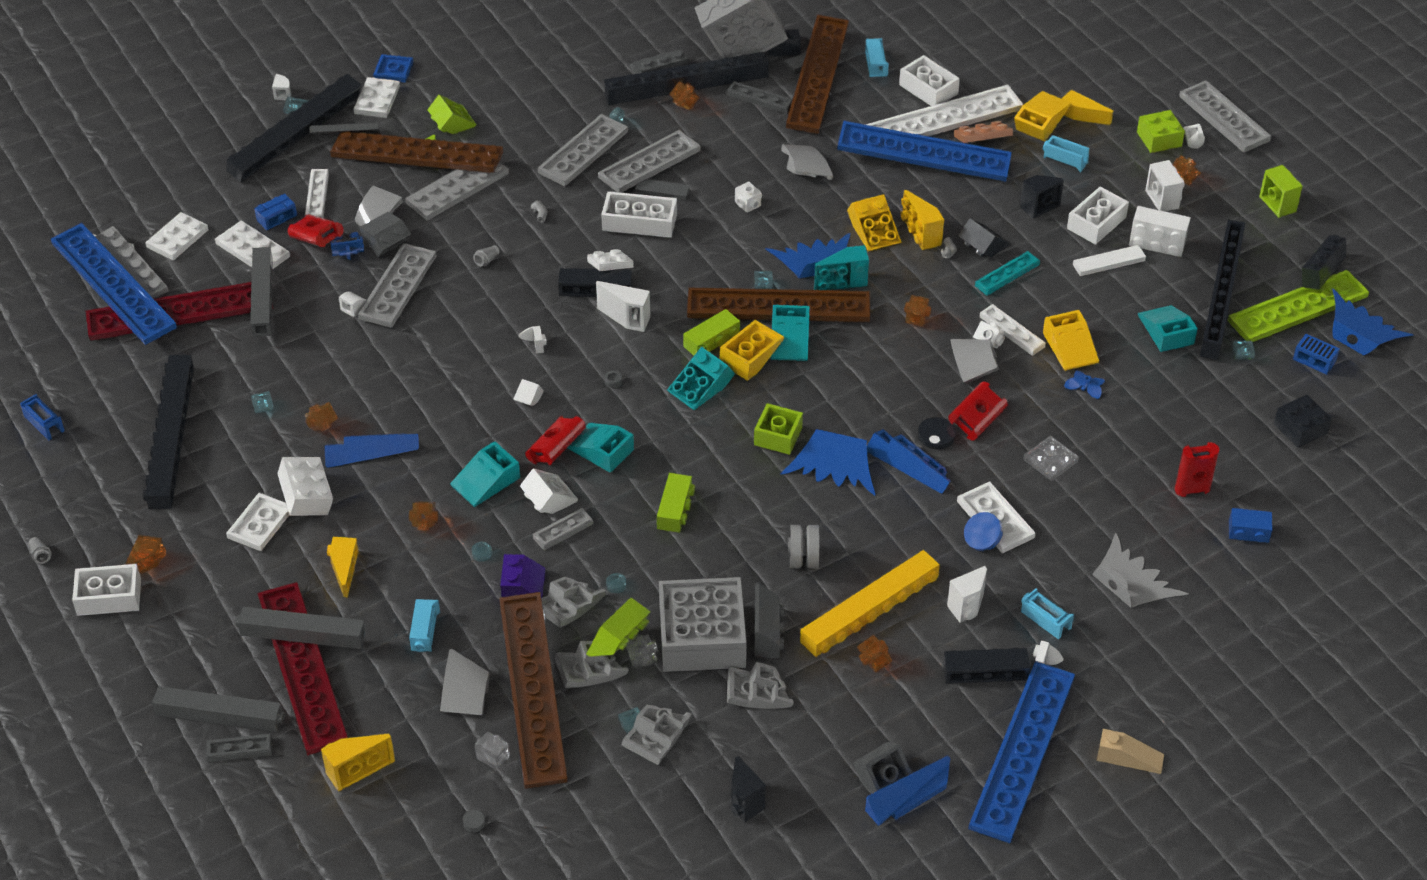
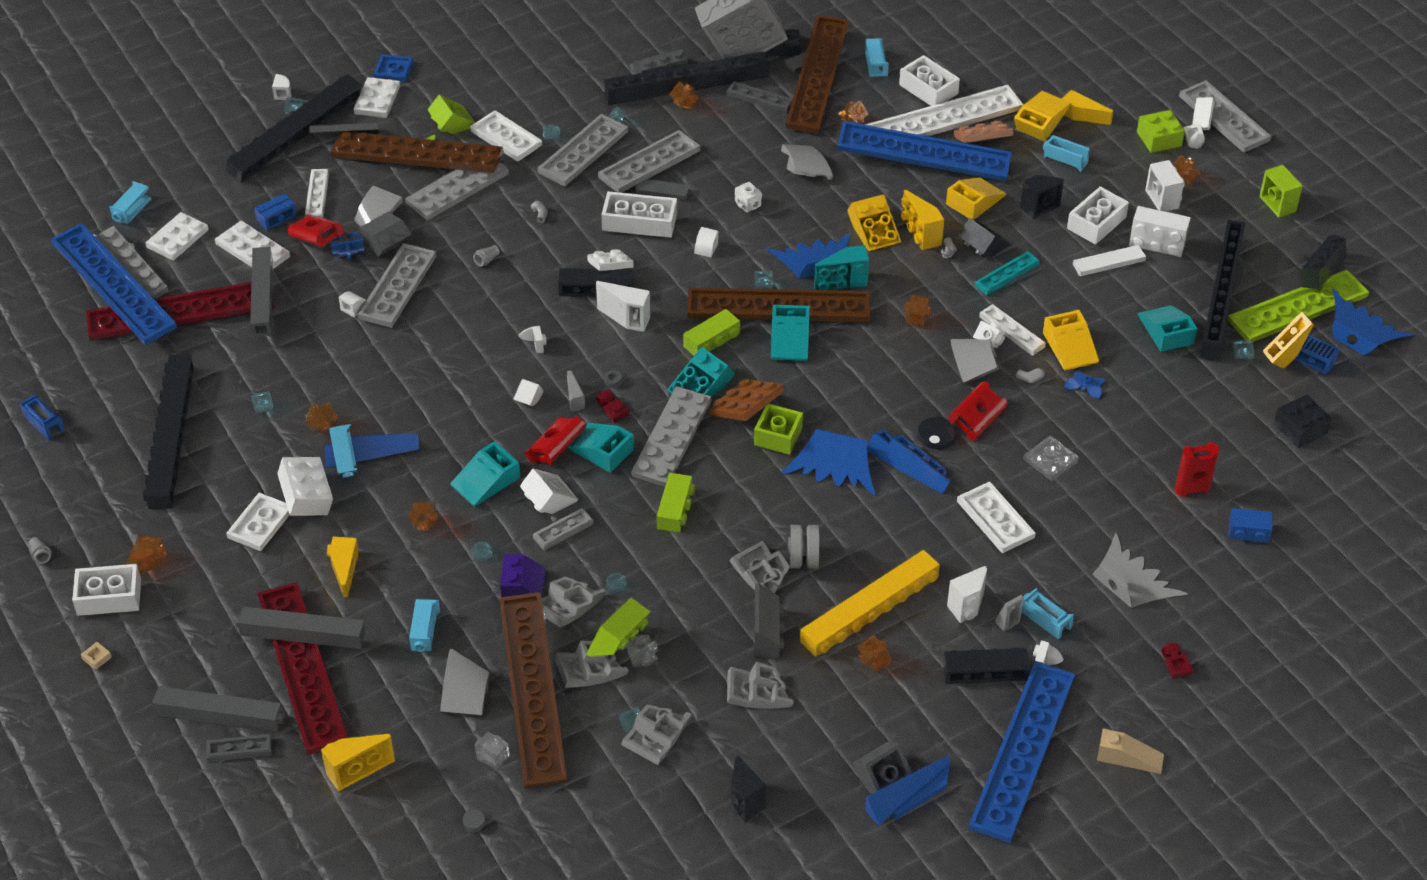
light grey piece [659,577,746,672] -> none
yellow slope [719,320,784,381] -> none
blue tile [964,512,1003,551] -> none
none -> tan plate [81,642,112,670]
none -> medium azure window [110,181,151,225]
none -> medium azure window [329,424,357,478]
none -> white plate [470,110,542,162]
none -> clear light blue tile [543,125,560,141]
none -> light grey slope [567,370,585,412]
none -> dark red plate [596,390,629,423]
none -> light grey plate [631,386,711,487]
none -> white brick [694,227,718,257]
none -> dark orange plate [707,379,785,421]
none -> light grey slope [729,541,790,593]
none -> clear orange brick [838,100,869,124]
none -> yellow slope [946,177,1006,220]
none -> light grey slope [995,595,1024,632]
none -> light grey arm [1016,368,1045,384]
none -> dark red plate [1161,642,1193,679]
none -> white tile [1192,97,1215,130]
none -> yellow slope [1263,312,1314,369]

